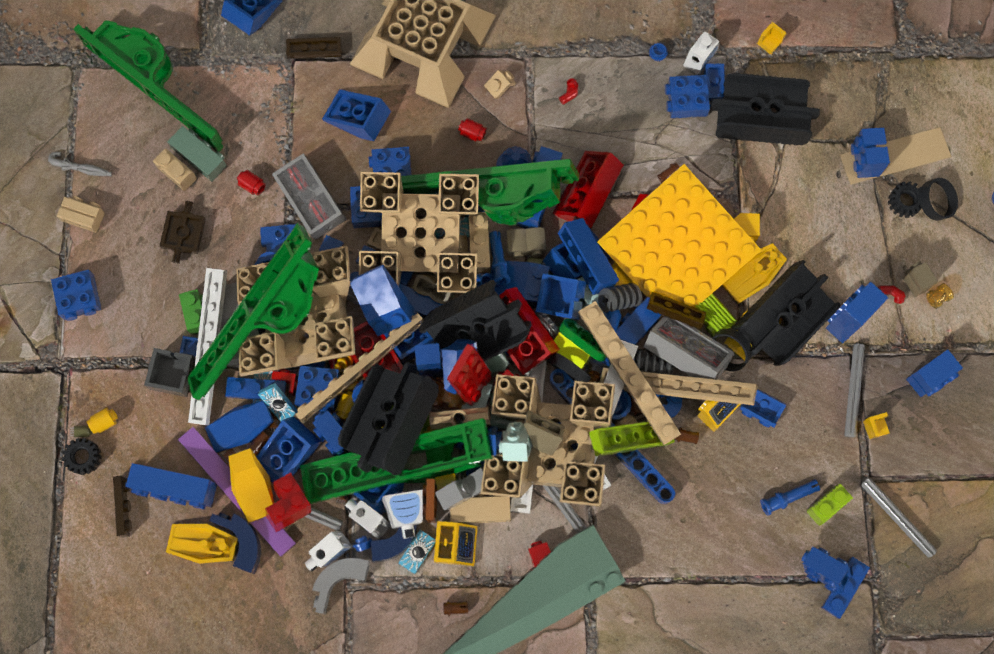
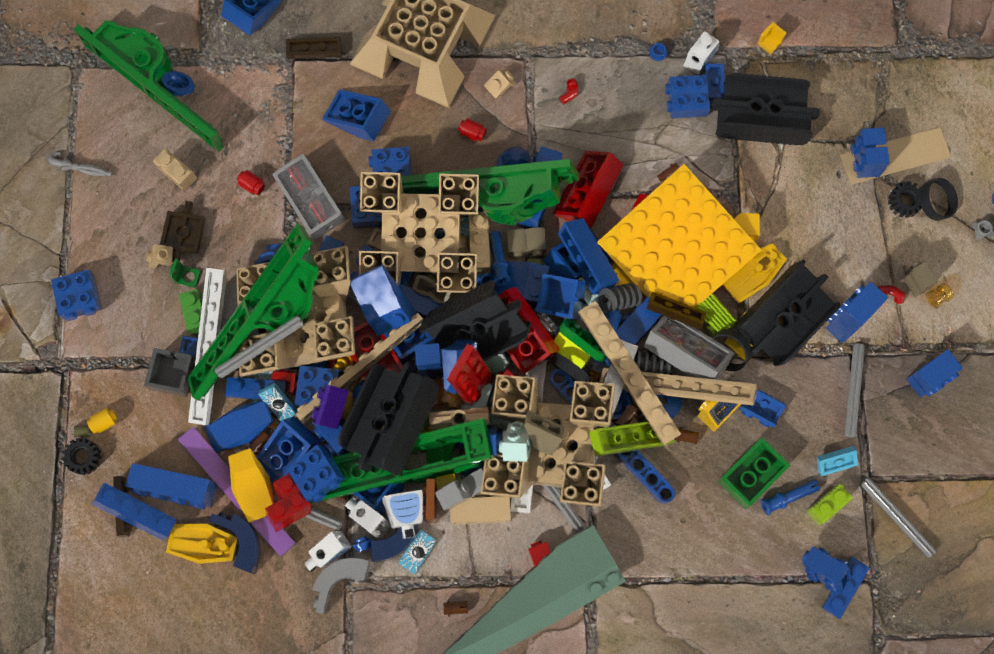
tan brick [57,196,105,233] -> none
sand green brick [167,126,227,182] -> none
blue plate [260,224,296,247] -> none
yellow slope [434,521,478,566] -> none
yellow panel [863,412,890,440] -> none
none -> blue brick [91,482,177,541]
none -> tan bracket [145,244,173,269]
none -> blue piece [162,71,194,97]
none -> green bracket [169,259,201,288]
none -> light grey axle [215,316,304,378]
none -> blue brick [286,445,346,502]
none -> dark purple slope [311,384,349,429]
none -> reddish brown pin [615,404,638,426]
none -> green brick [717,437,791,510]
none -> medium azure plate [817,446,858,476]
none -> light grey plate [972,220,994,240]

